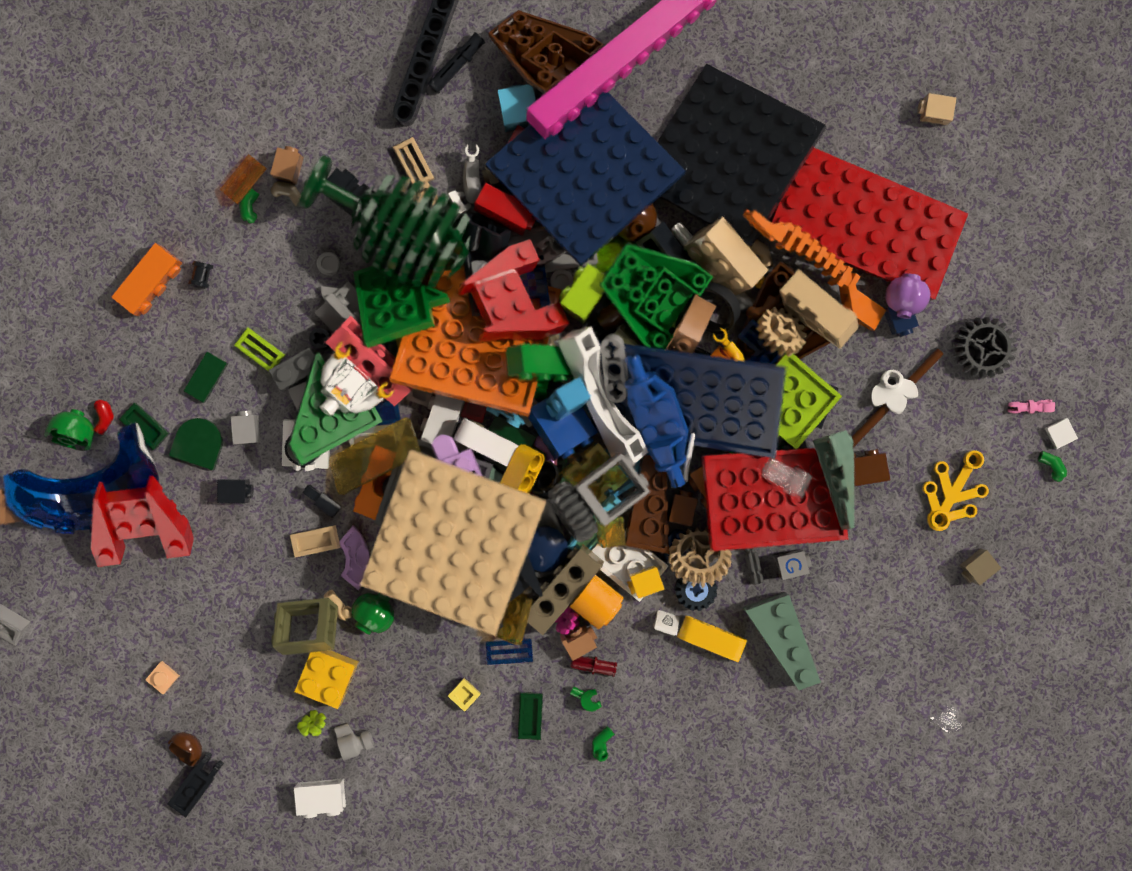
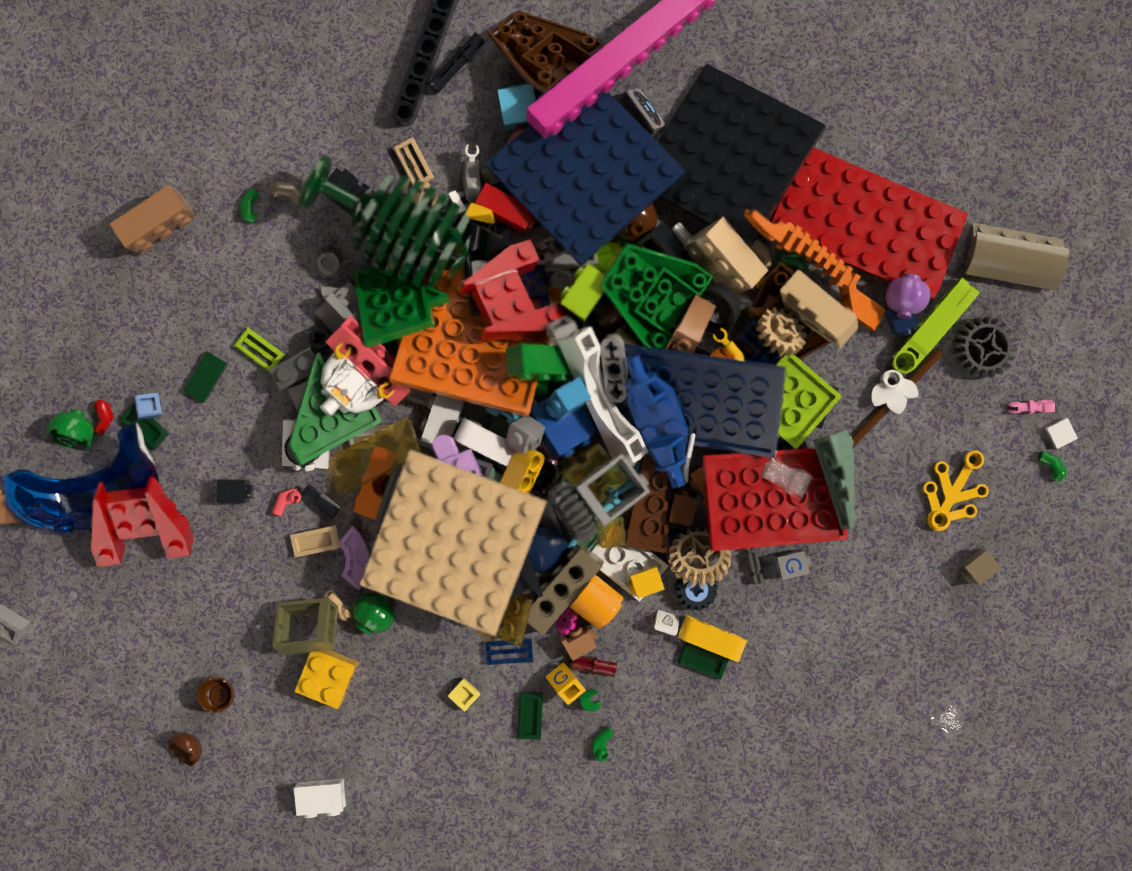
orange brick [112,243,182,316] -> none
light nougat plate [146,661,180,694] -> none
black hinge [167,752,224,818] -> none
dark green tile [169,418,223,471] -> none
black bush [188,261,214,288] -> none
clear orange tile [220,154,267,204] -> none
light grey brick [231,411,261,444] -> none
medium nougat brick [270,146,304,184] -> none
lime plant [297,710,326,736] -> none
light grey piece [334,723,375,761] -> none
clear blue tile [375,401,402,426] -> none
red tile [460,401,487,423] -> none
sand green wedge [742,592,821,690] -> none
reddish brown brick [854,449,890,487] -> none
tan brick [918,93,956,125] -> none
none -> medium nougat brick [109,185,196,254]
none -> medium blue tile [134,393,162,420]
none -> reddish brown hair [196,677,235,713]
none -> coral arm [271,488,302,516]
none -> yellow slope [466,203,496,224]
none -> light grey brick [505,416,545,454]
none -> light grey plate [545,316,577,340]
none -> yellow brick [546,662,586,705]
none -> light grey slope [626,88,666,134]
none -> dark green tile [677,641,729,680]
none -> green arm [773,253,809,273]
none -> lime piece [891,277,980,374]
none -> dark tan brick [965,223,1069,291]

